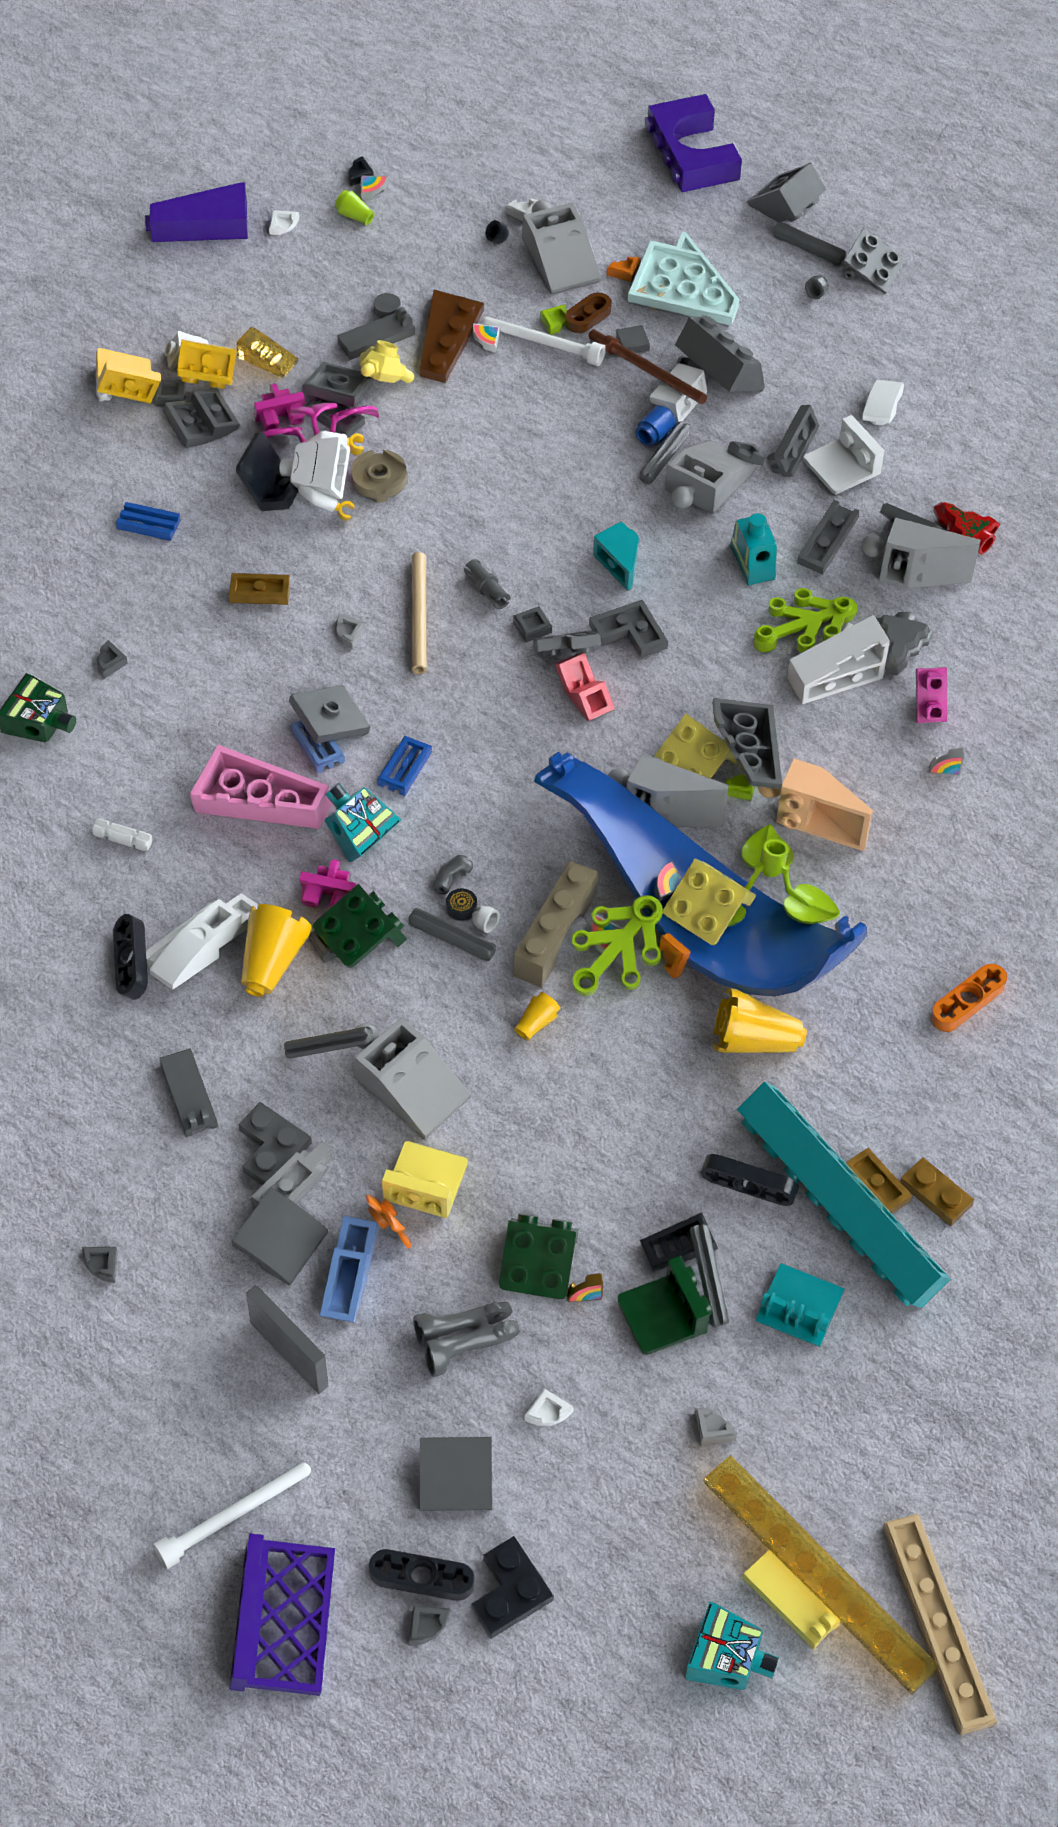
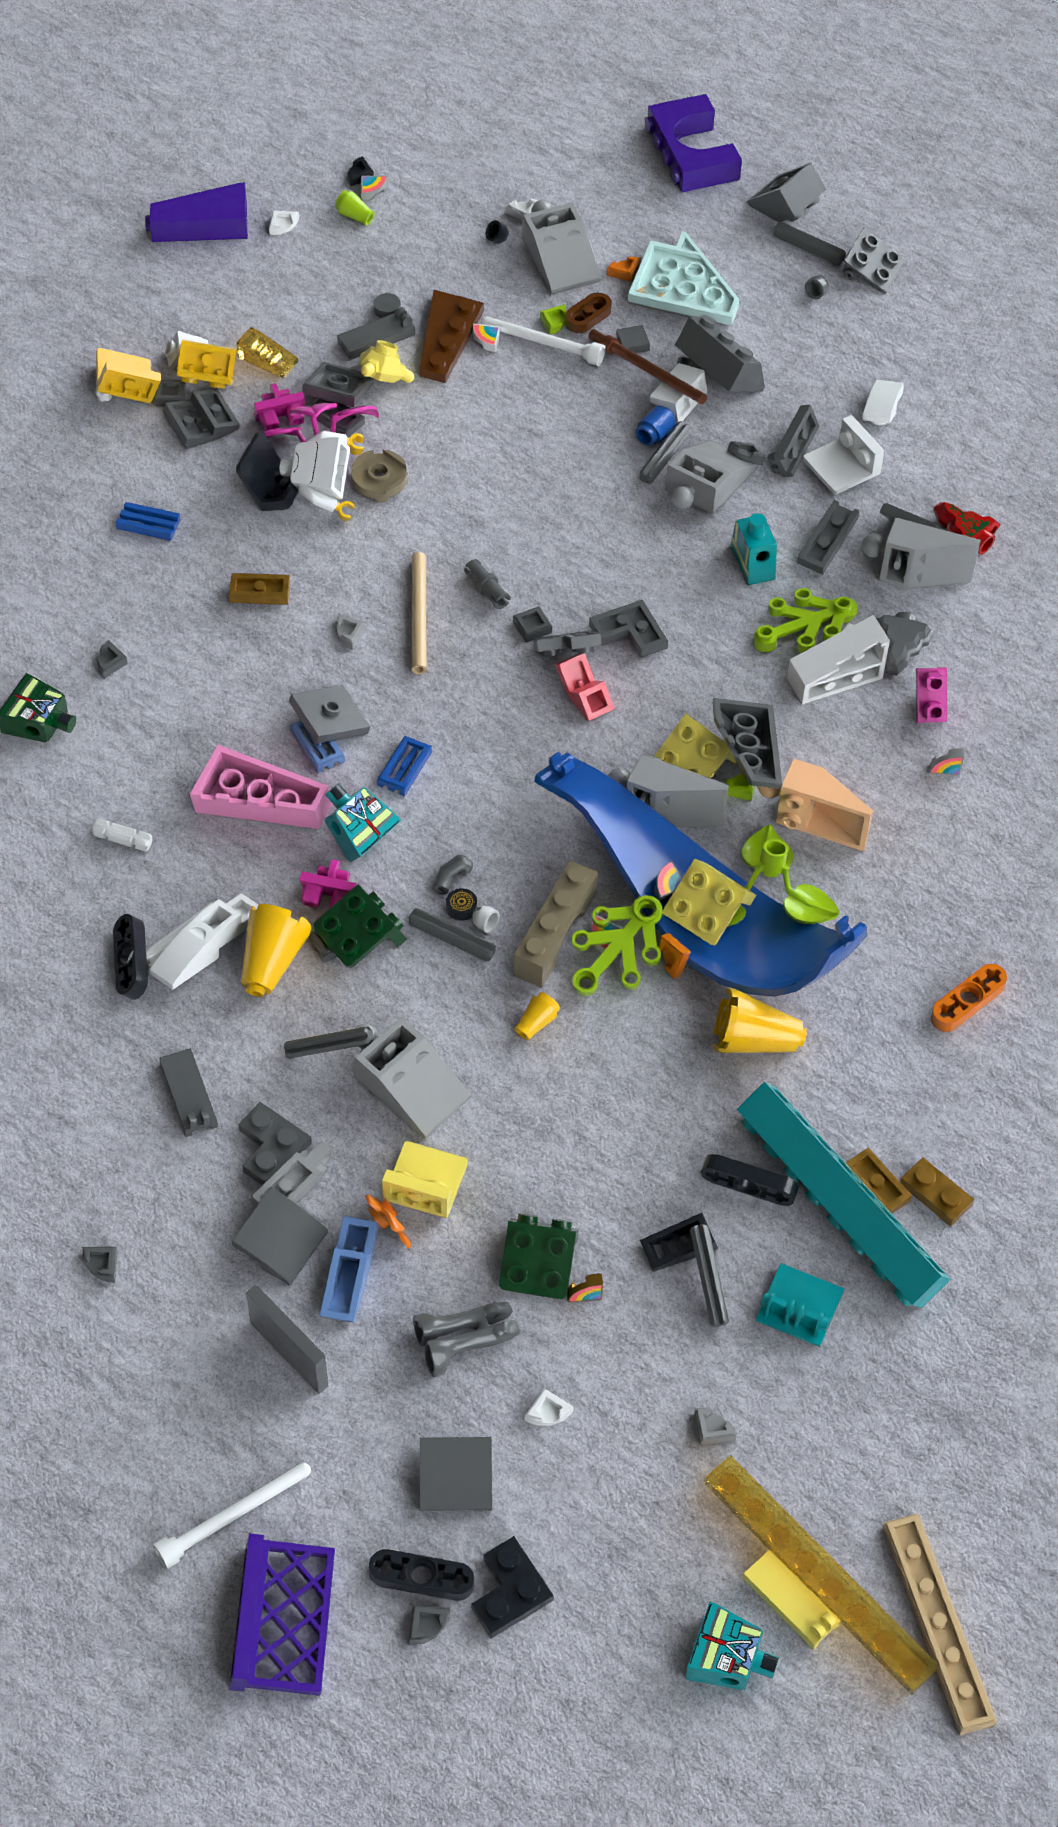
teal slope [593,521,640,591] -> none
dark green bracket [617,1256,712,1355] -> none

